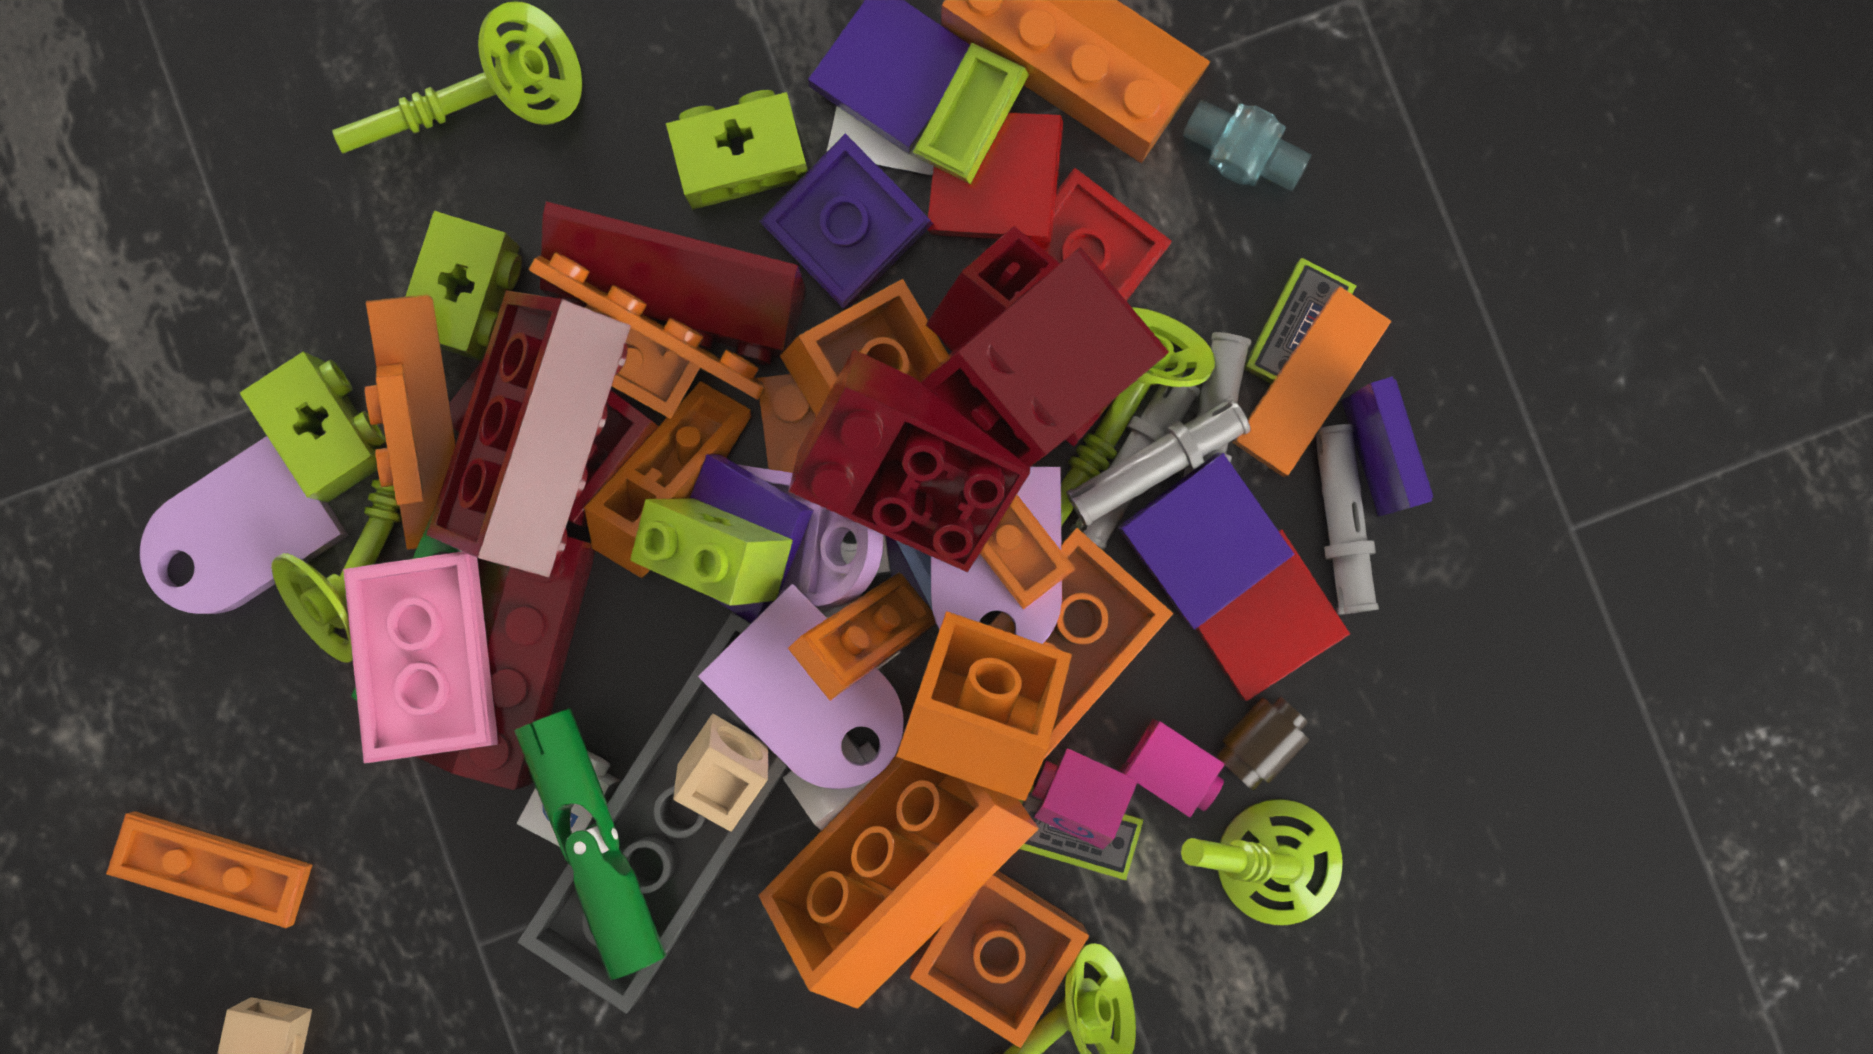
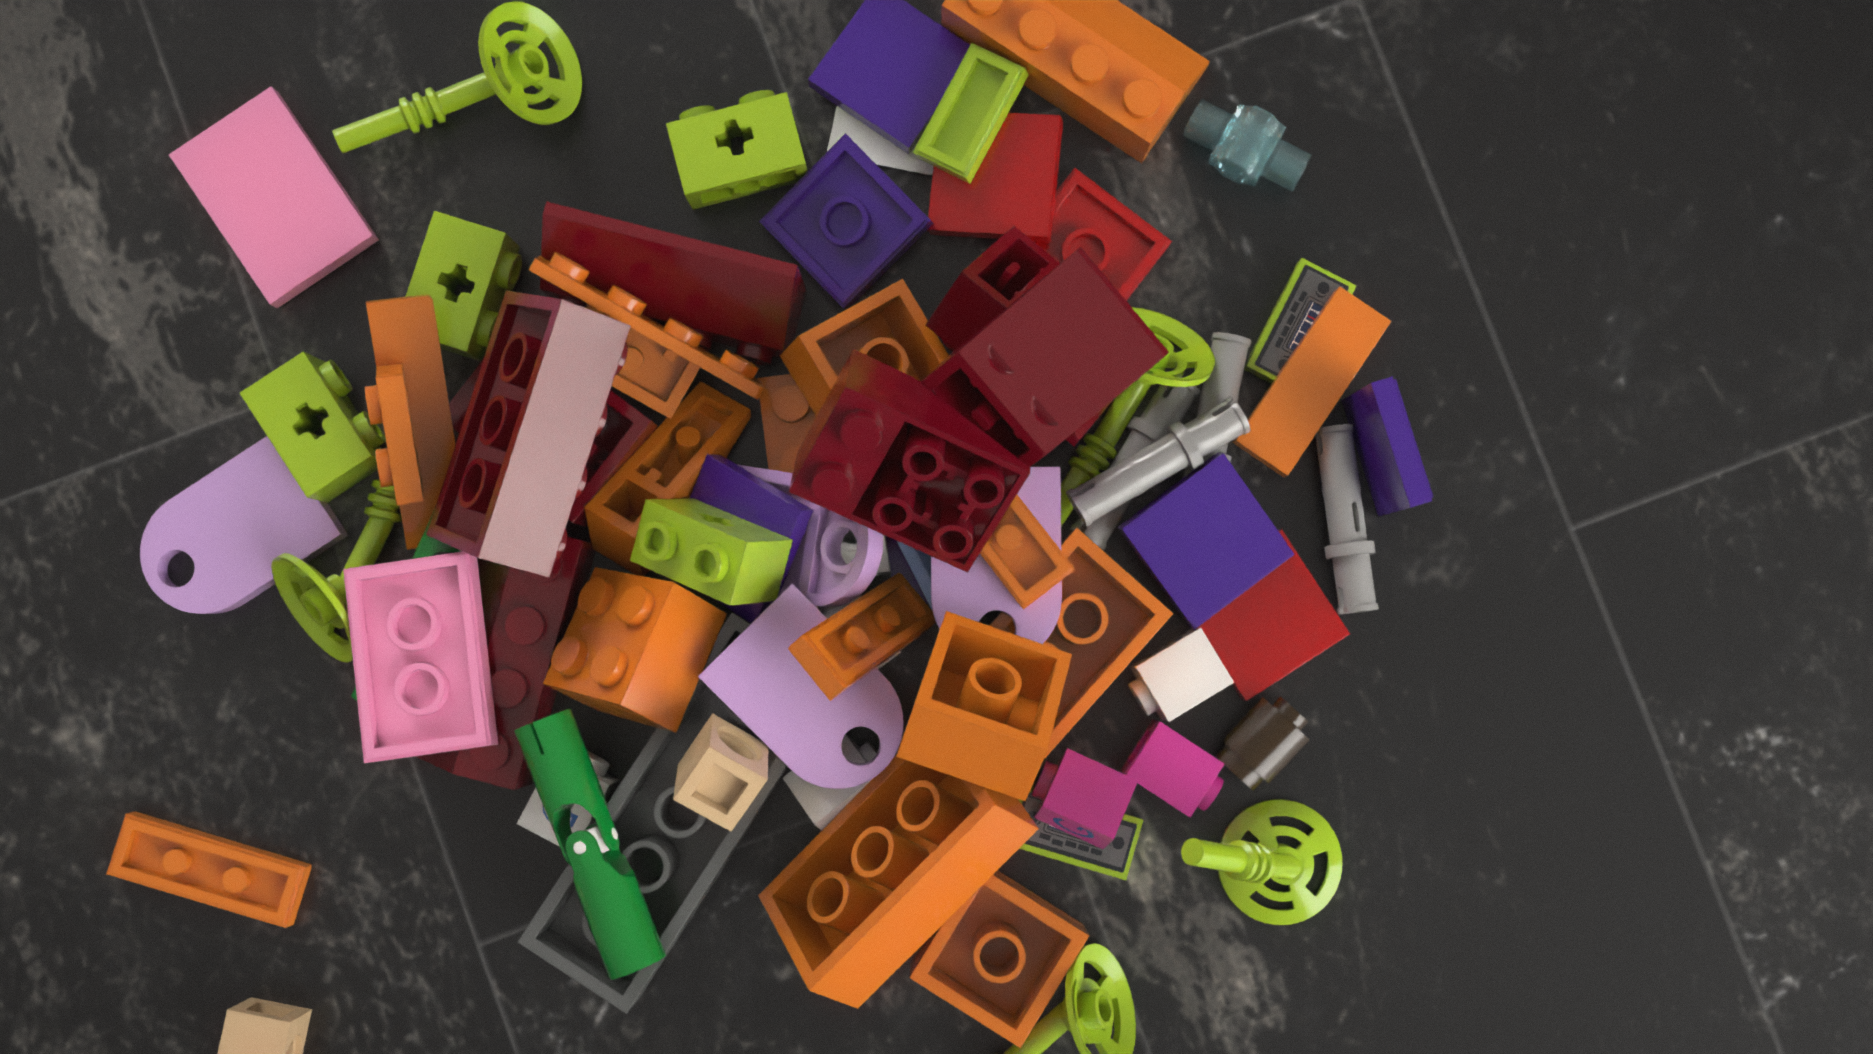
none -> bright pink tile [169,86,379,309]
none -> orange brick [543,567,727,733]
none -> white brick [1128,628,1234,722]

